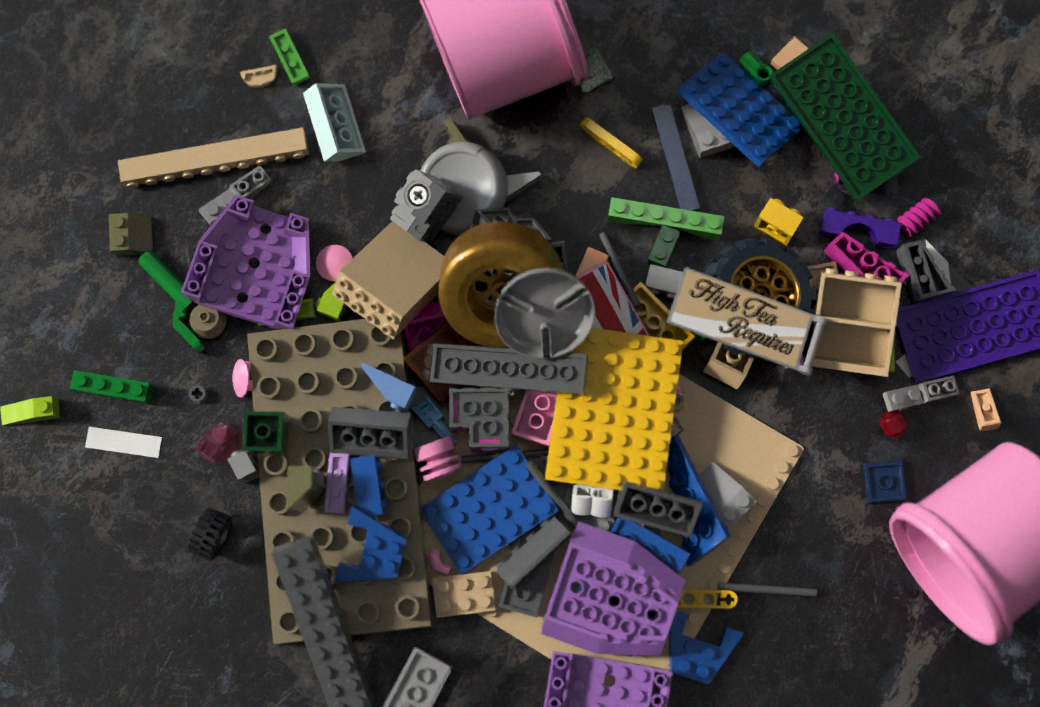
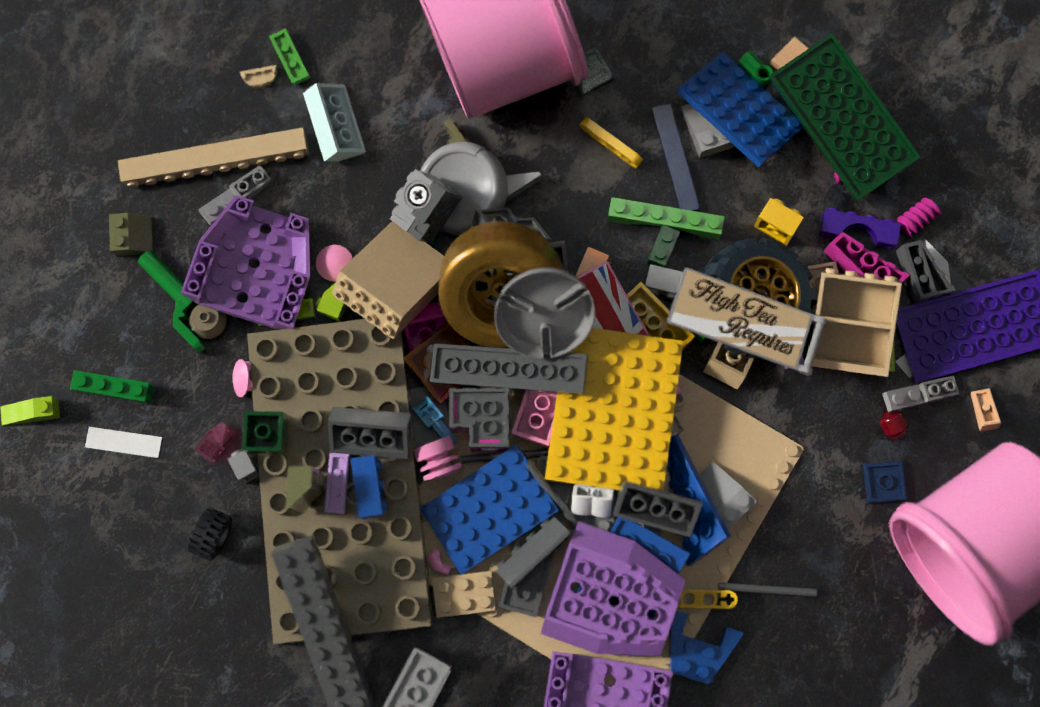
dark grey bush [189,385,208,404] -> none
blue wing [335,505,407,582] -> none
medium blue slope [360,362,417,412] -> none
dark grey piece [599,232,641,309] -> none

